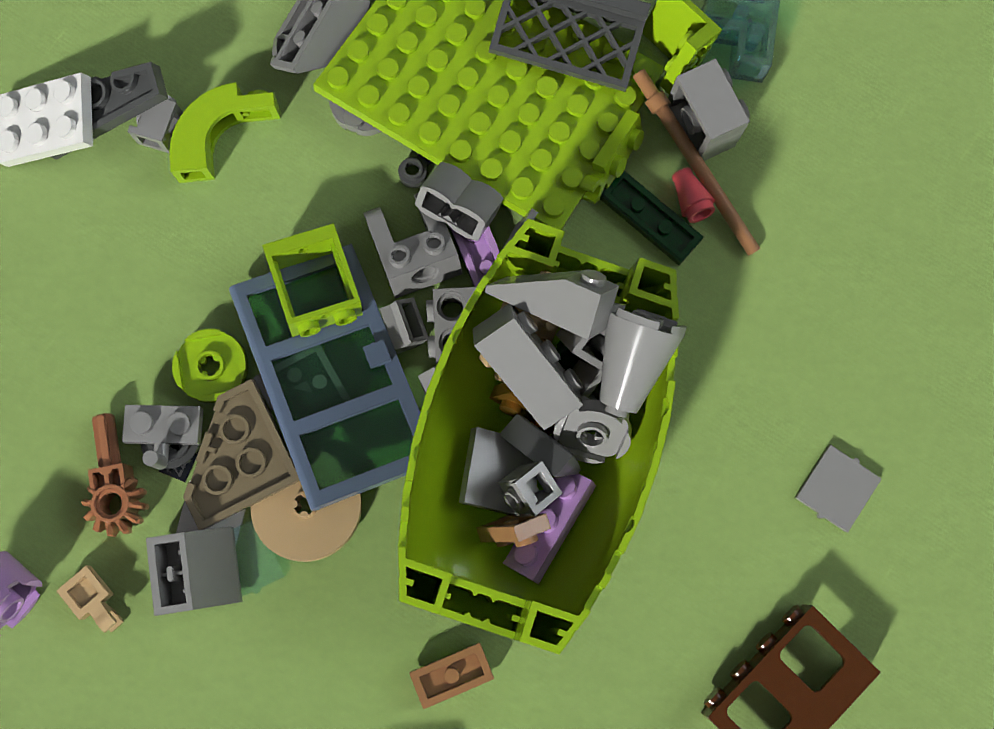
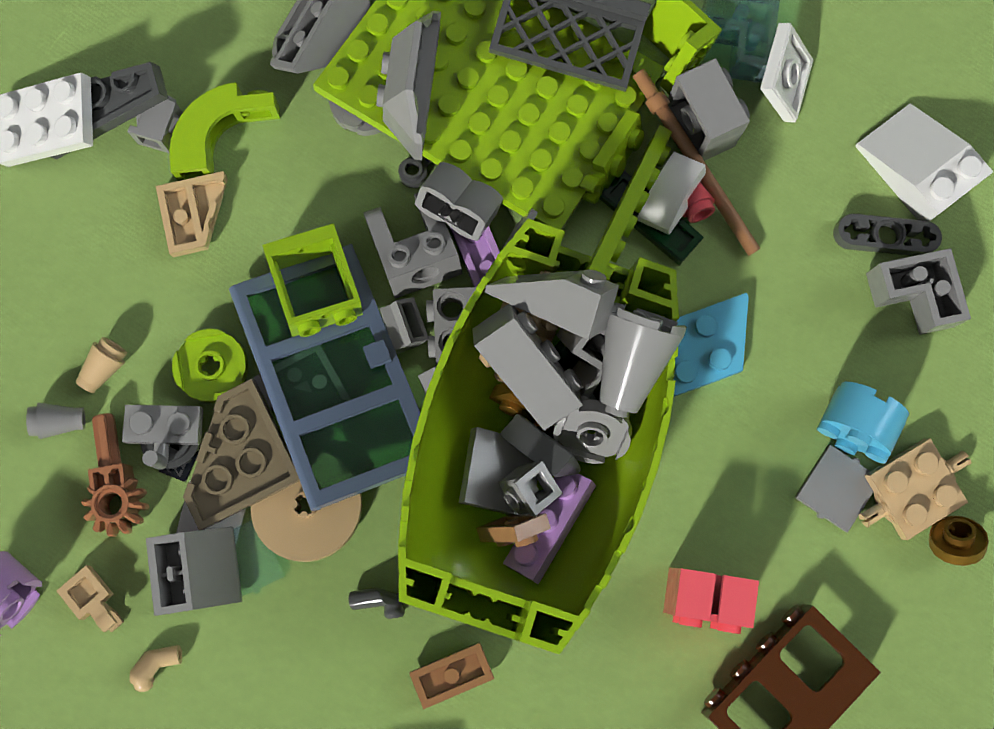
none -> light grey cone [26,402,85,439]
none -> tan cone [75,337,127,393]
none -> tan arm [129,645,182,692]
none -> tan wing [156,171,228,257]
none -> dark grey arm [349,588,405,619]
none -> light grey wedge [376,11,441,160]
none -> lime plate [586,125,672,281]
none -> white slope [638,152,706,235]
none -> coral piece [663,568,759,634]
none -> medium azure wing [674,293,749,397]
none -> white tile [760,23,813,122]
none -> medium azure brick [817,381,909,464]
none -> dark grey beam [833,214,942,256]
none -> white slope [855,103,993,221]
none -> tan plate [858,438,972,540]
none -> light grey brick [866,248,971,335]
none -> pearl gold plate [928,516,989,566]

